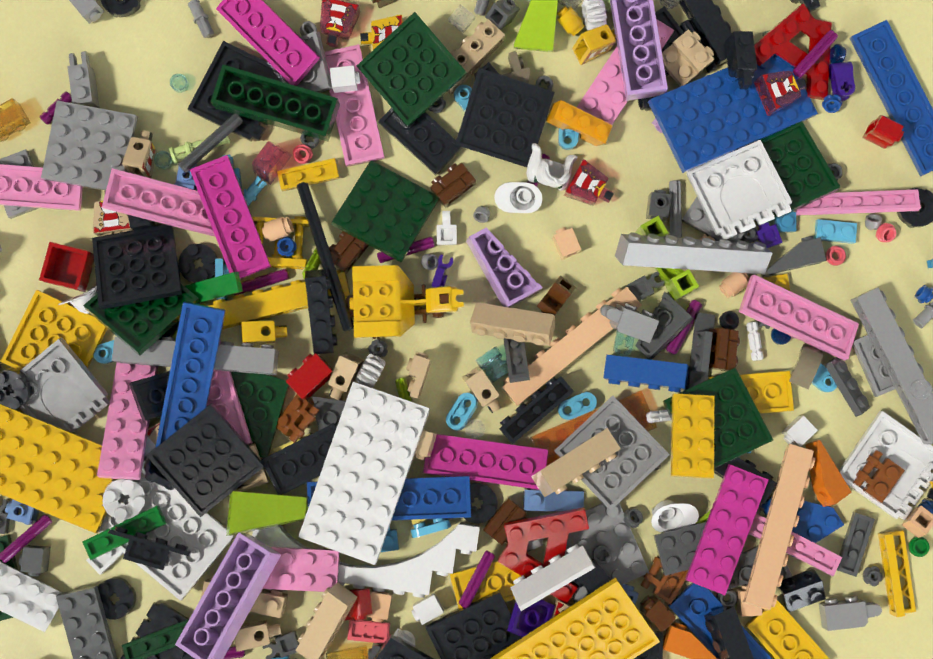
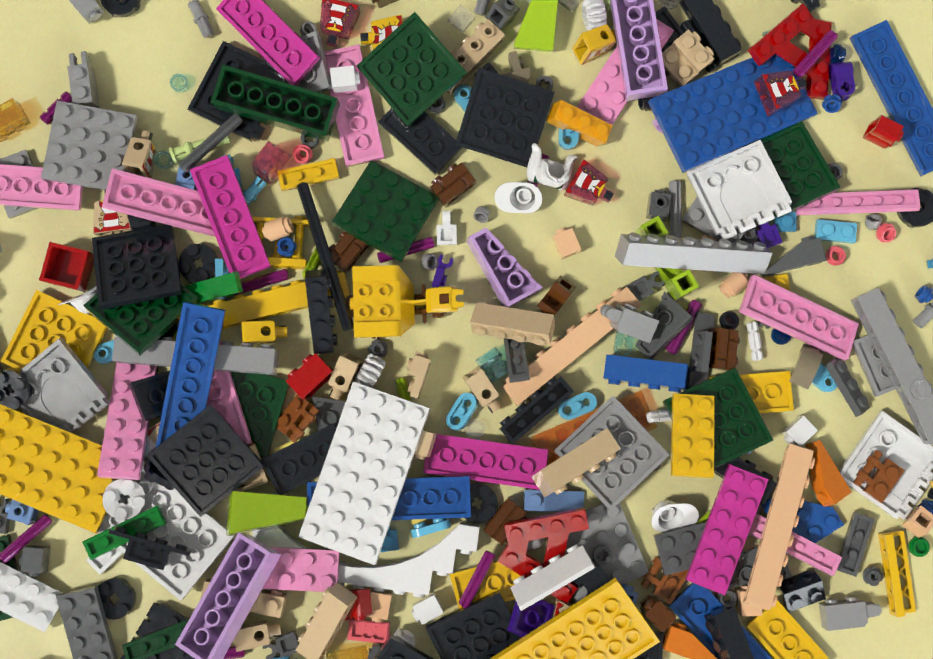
yellow brick [556,6,585,36] -> none
dark grey plate [624,508,643,528] -> none
black hinge [725,31,757,89] -> none

